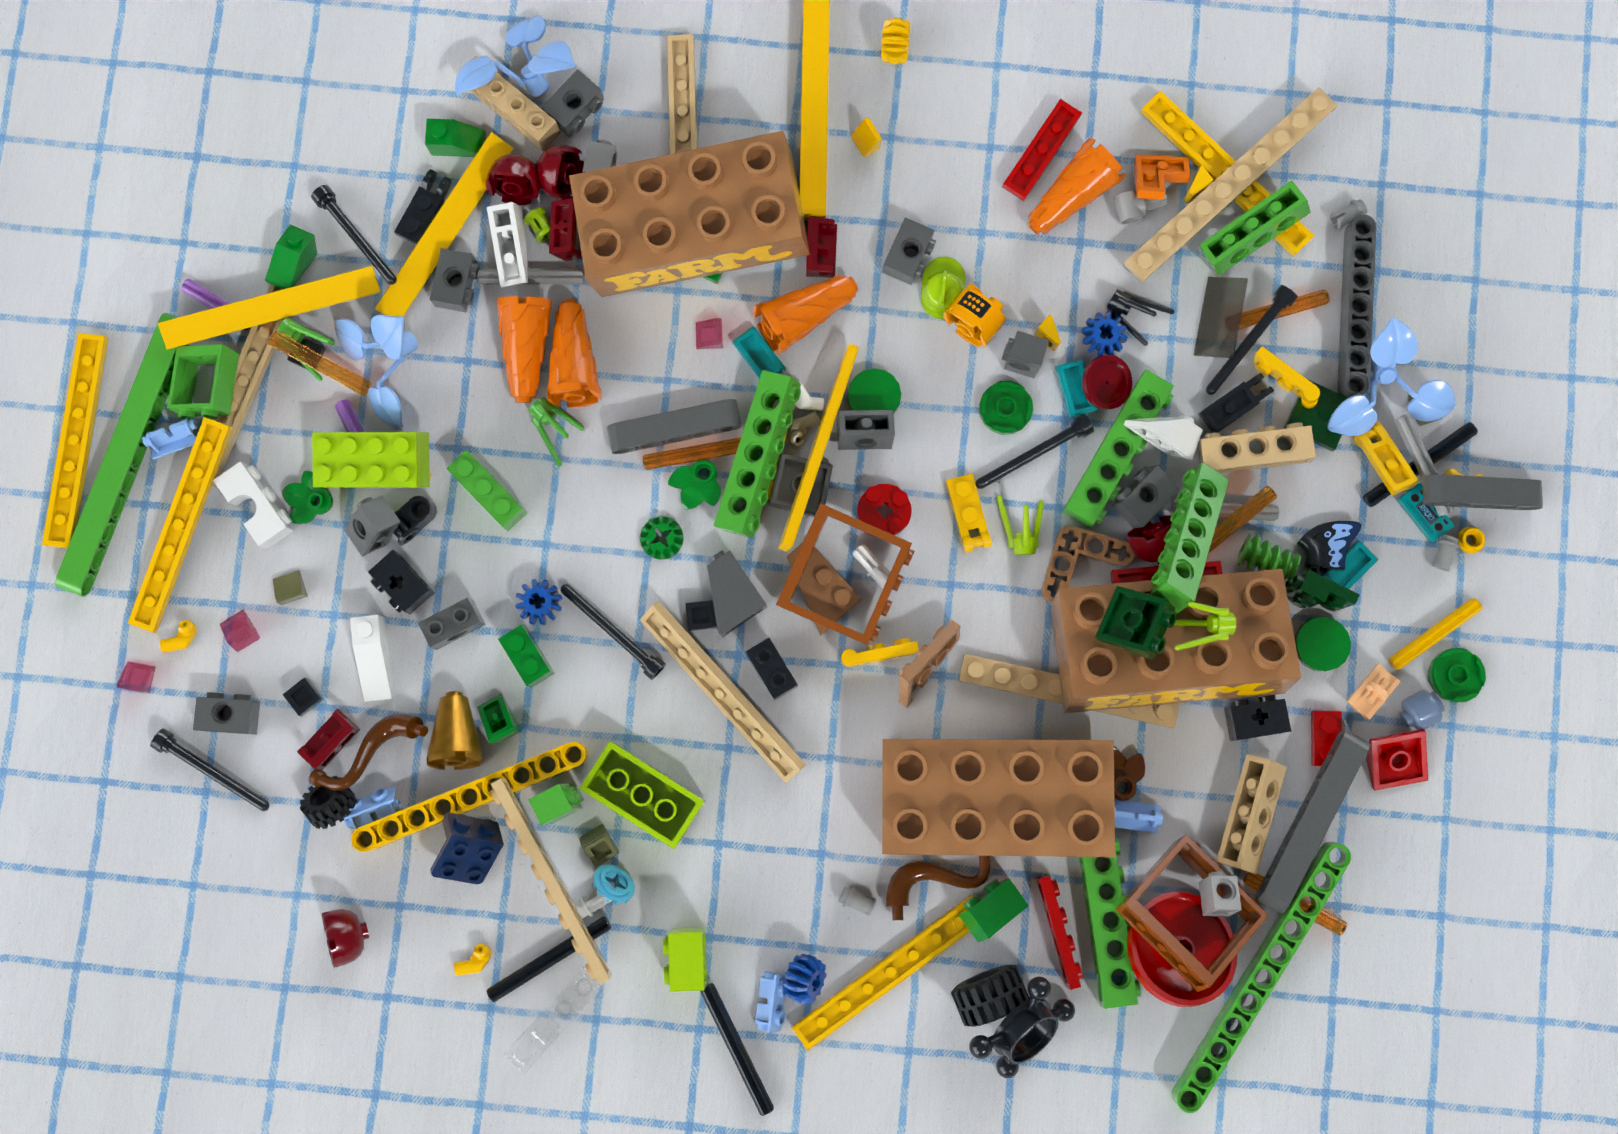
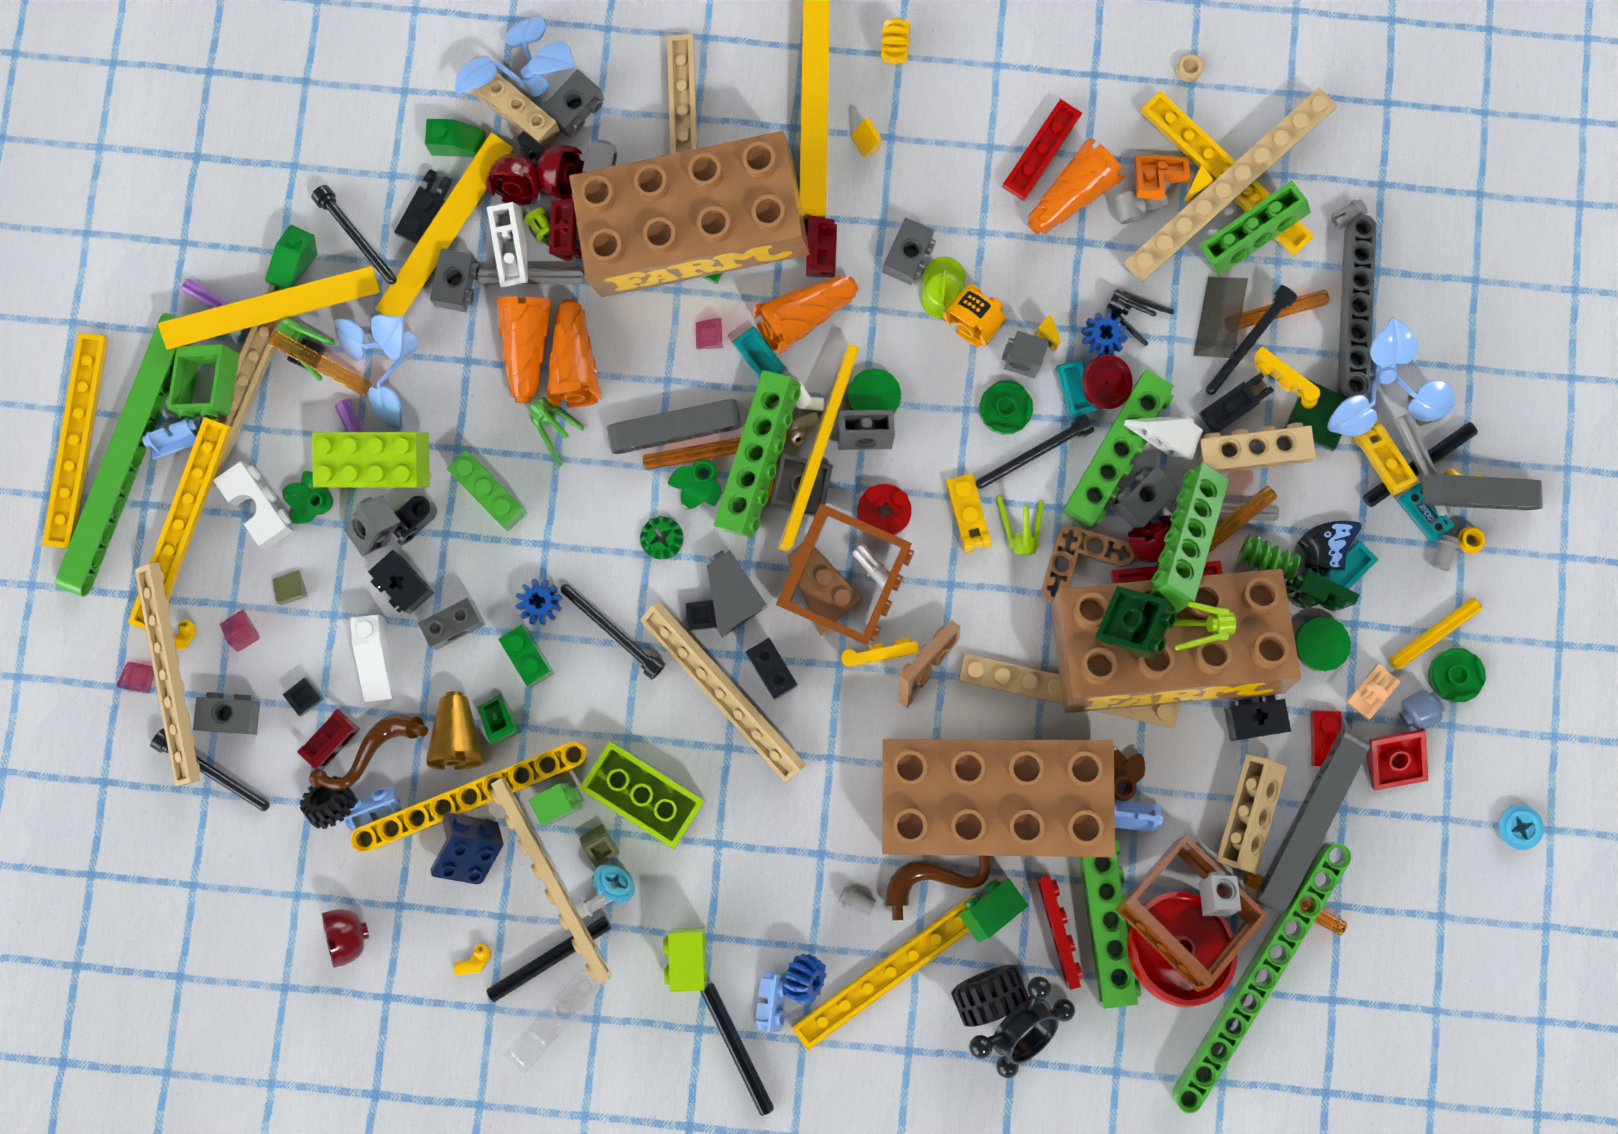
none -> tan plate [135,563,200,787]
none -> black plate [517,130,545,161]
none -> tan tile [1176,54,1204,82]
none -> medium azure gear [1497,805,1544,850]

